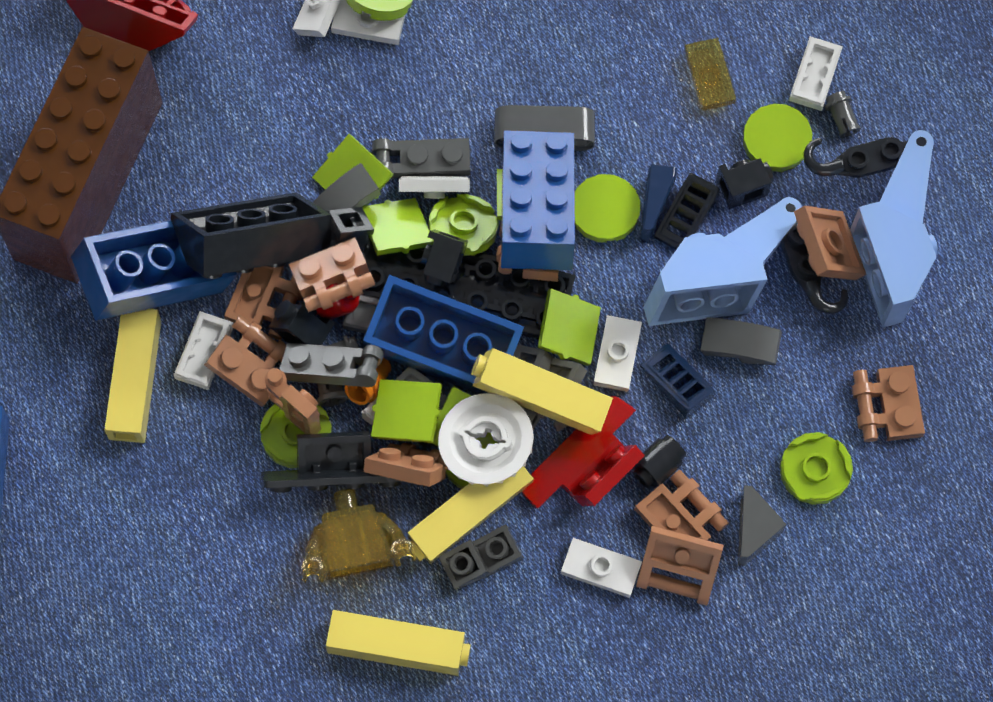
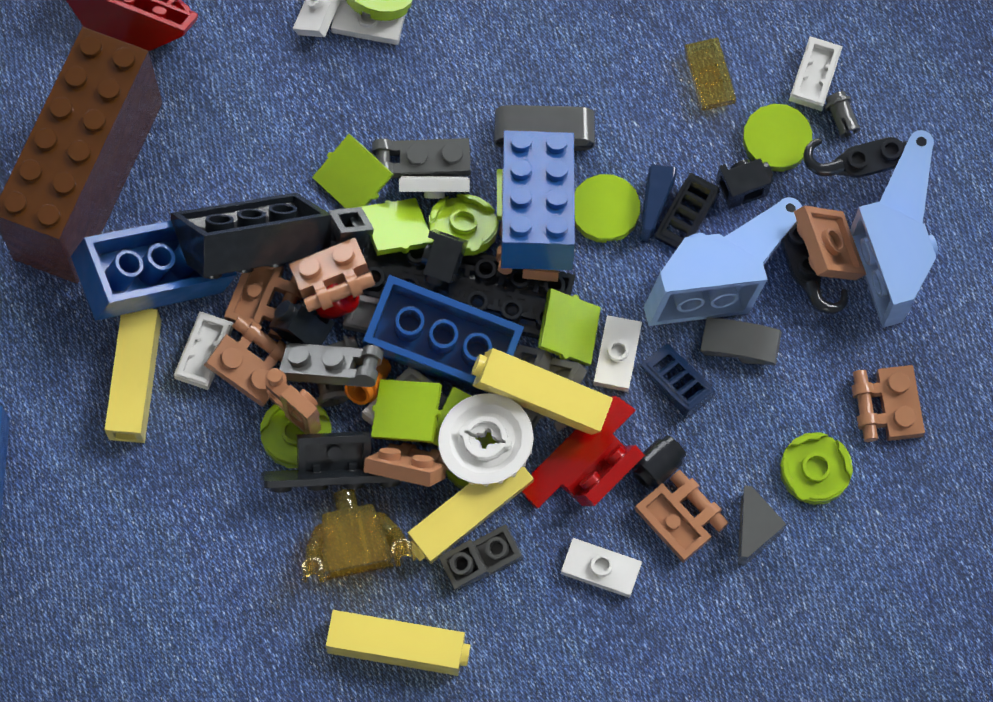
dark grey slope [312,163,381,212] -> none
nougat plate [636,526,724,606] -> none

